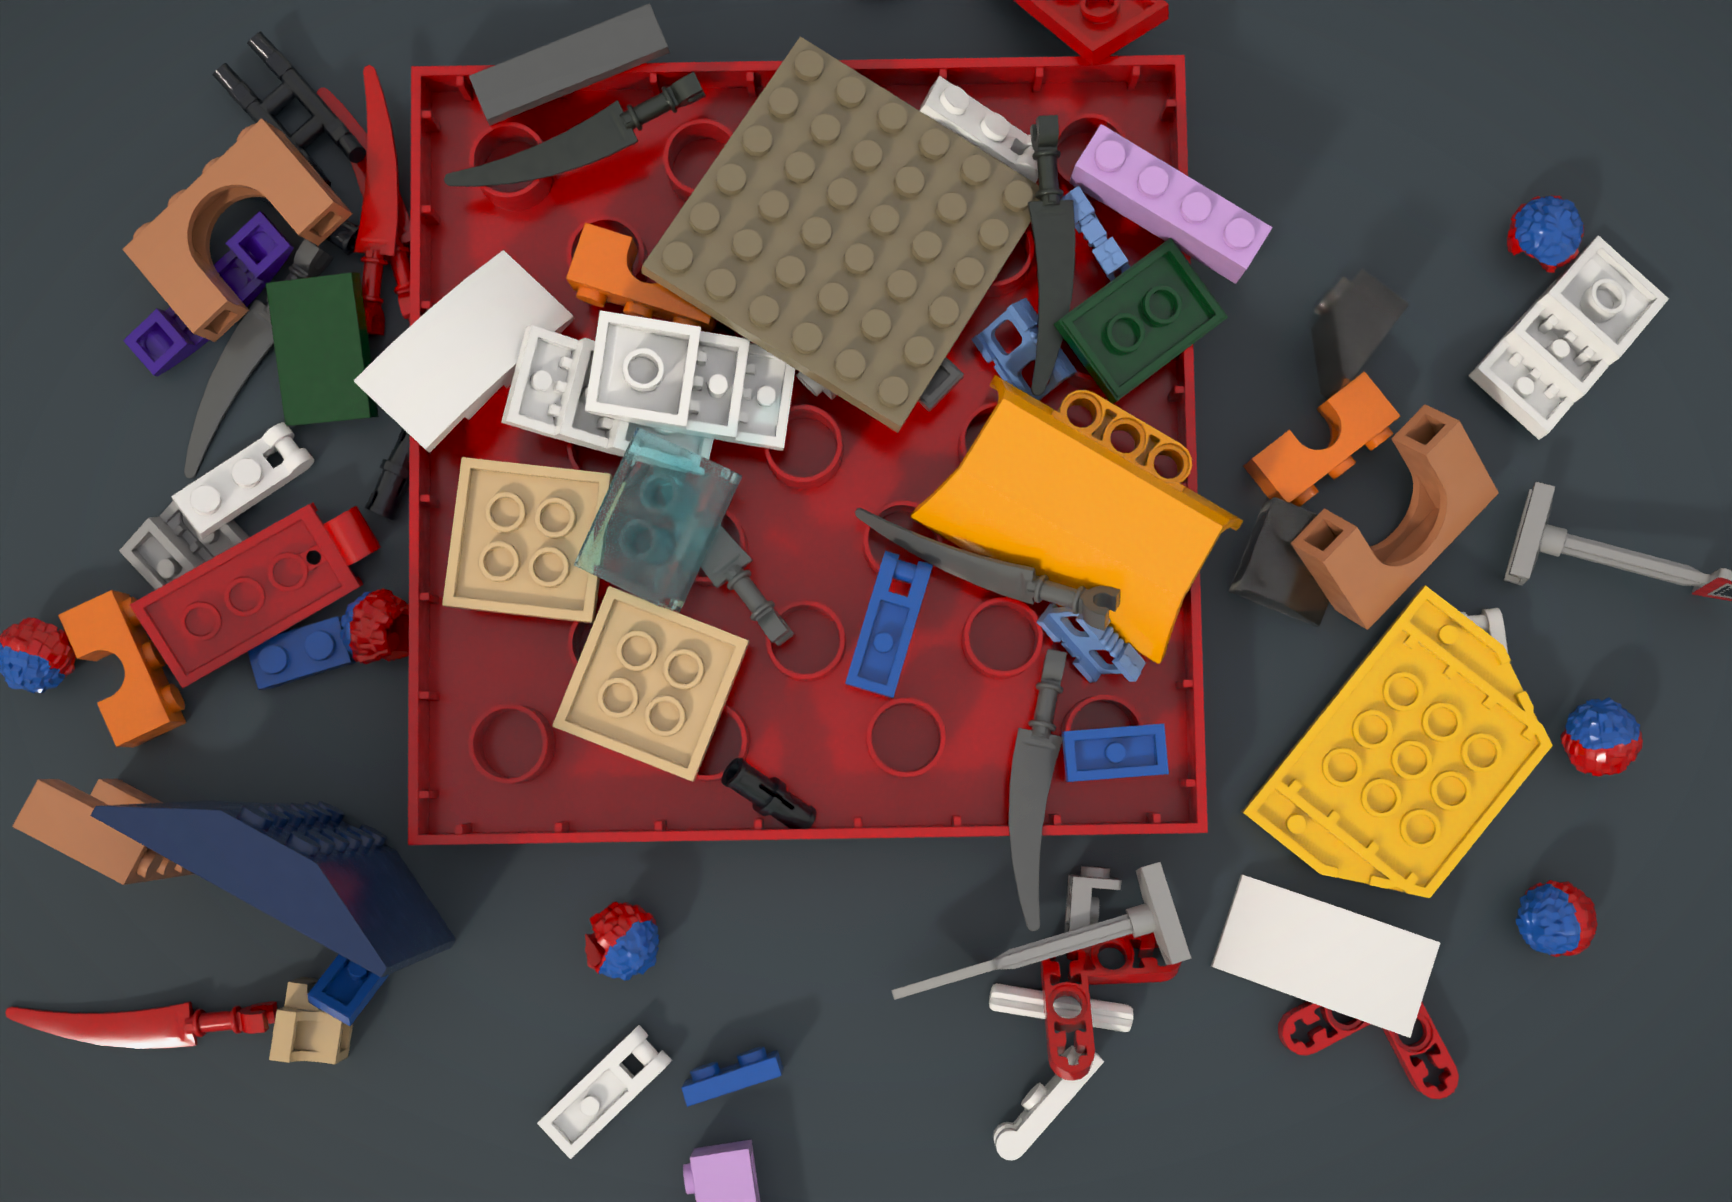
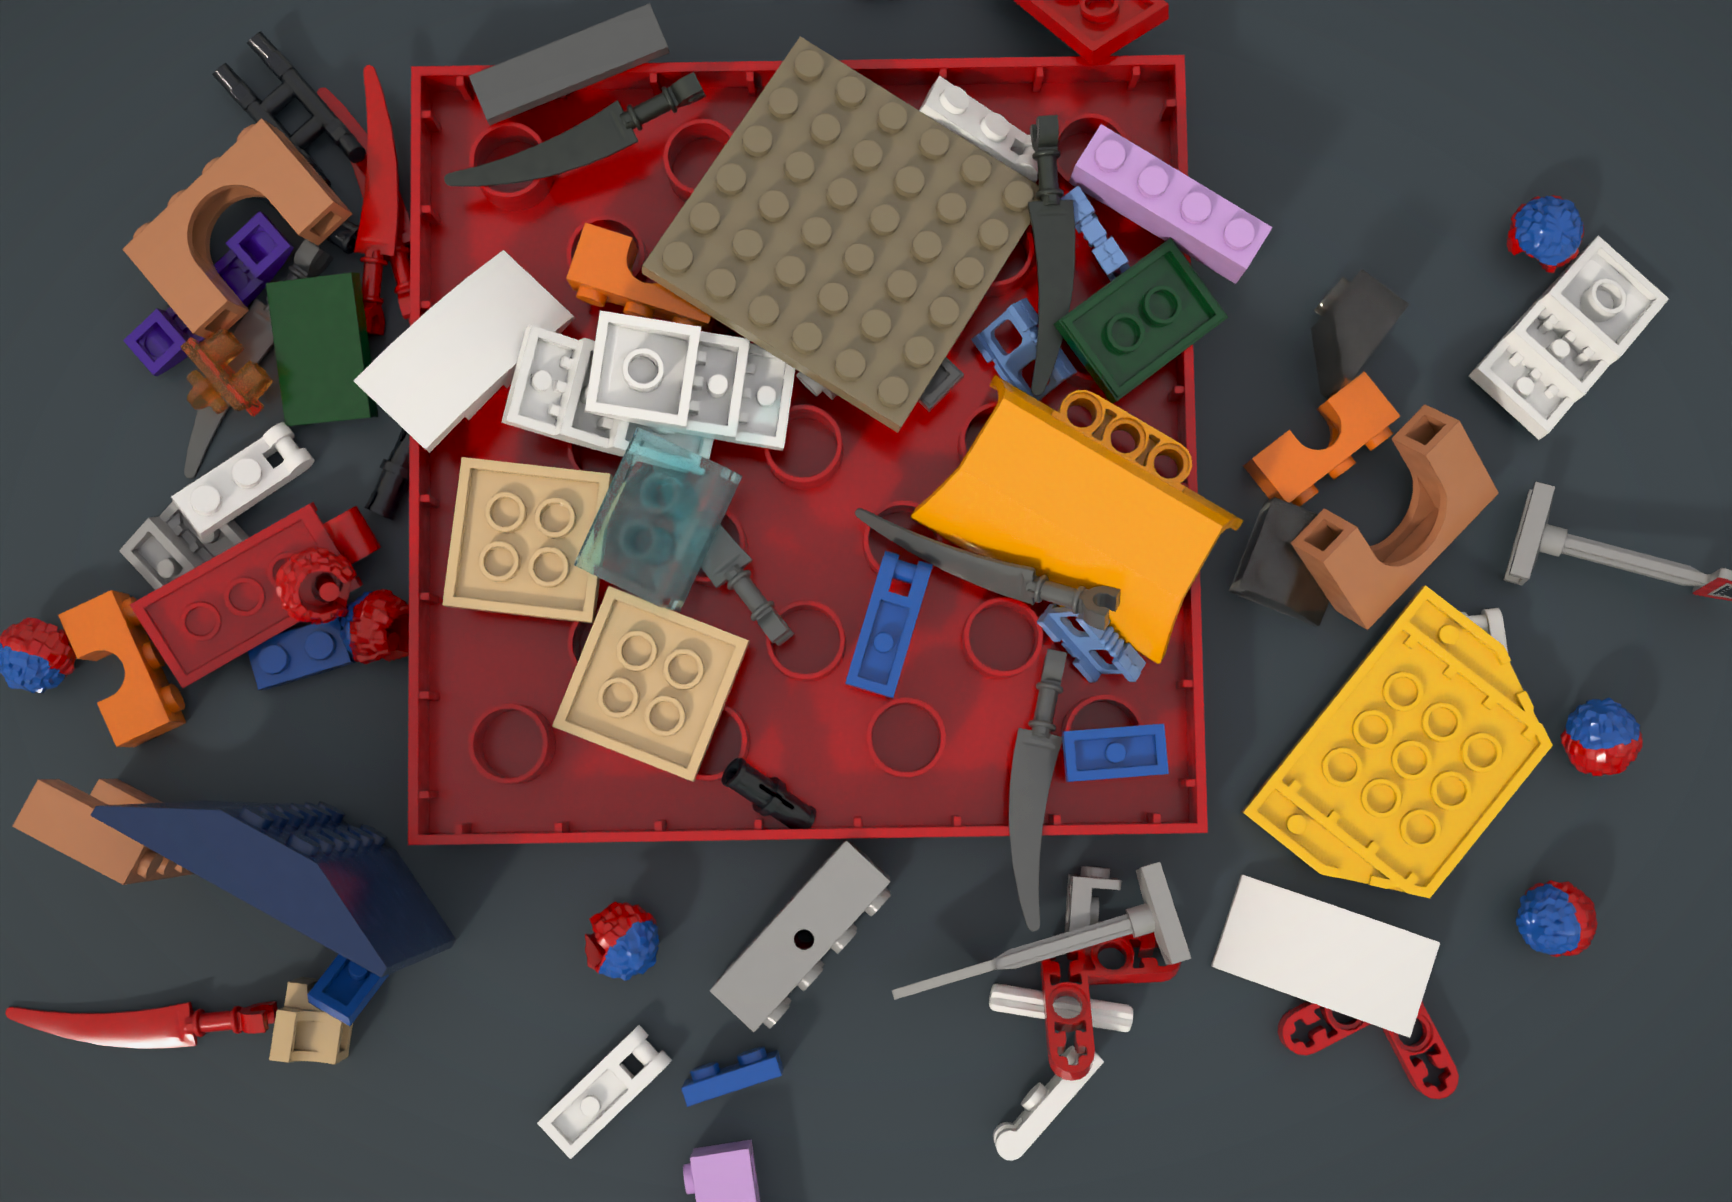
none -> clear orange hips [180,328,273,417]
none -> red piece [275,548,357,625]
none -> light grey brick [710,839,891,1032]

